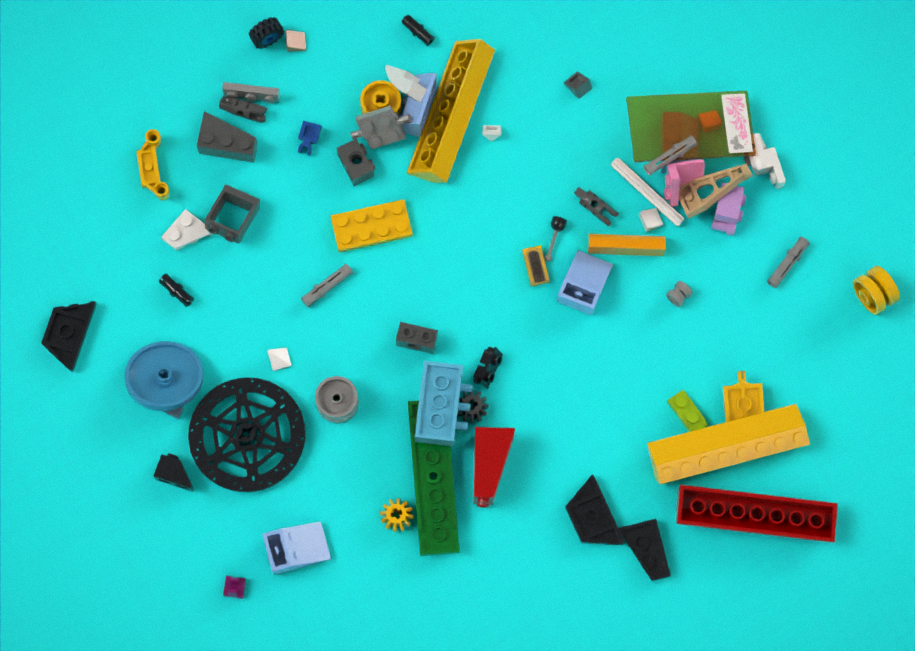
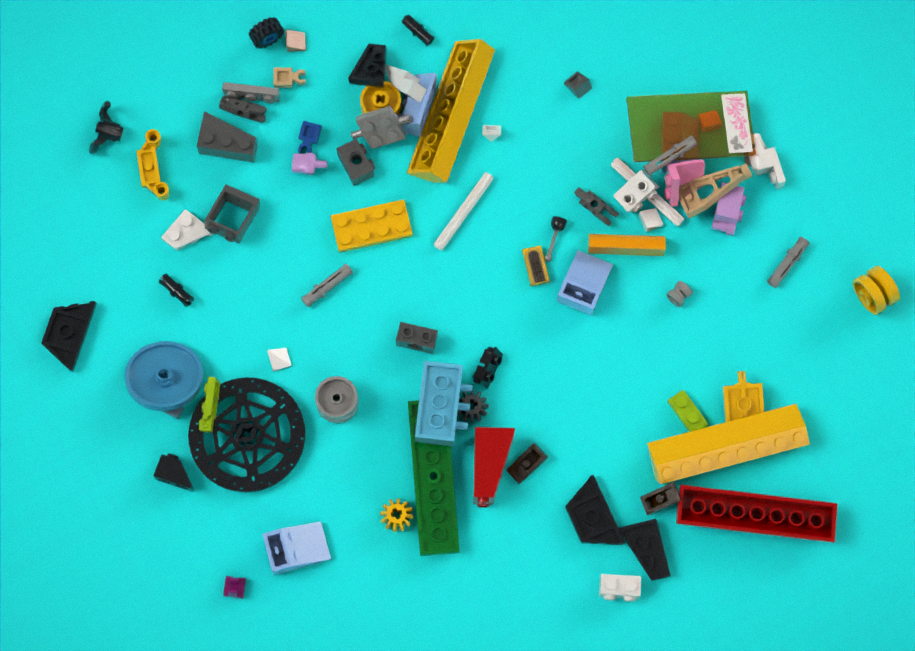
none -> black piece [89,100,124,154]
none -> lime hinge [199,377,220,433]
none -> tan plate [273,67,306,88]
none -> lavender piece [292,153,328,175]
none -> black wing [348,44,387,87]
none -> white axle [434,172,493,251]
none -> dark brown slope [506,443,549,484]
none -> white brick [599,574,641,602]
none -> white brick [613,170,659,212]
none -> dark brown slope [640,482,681,515]

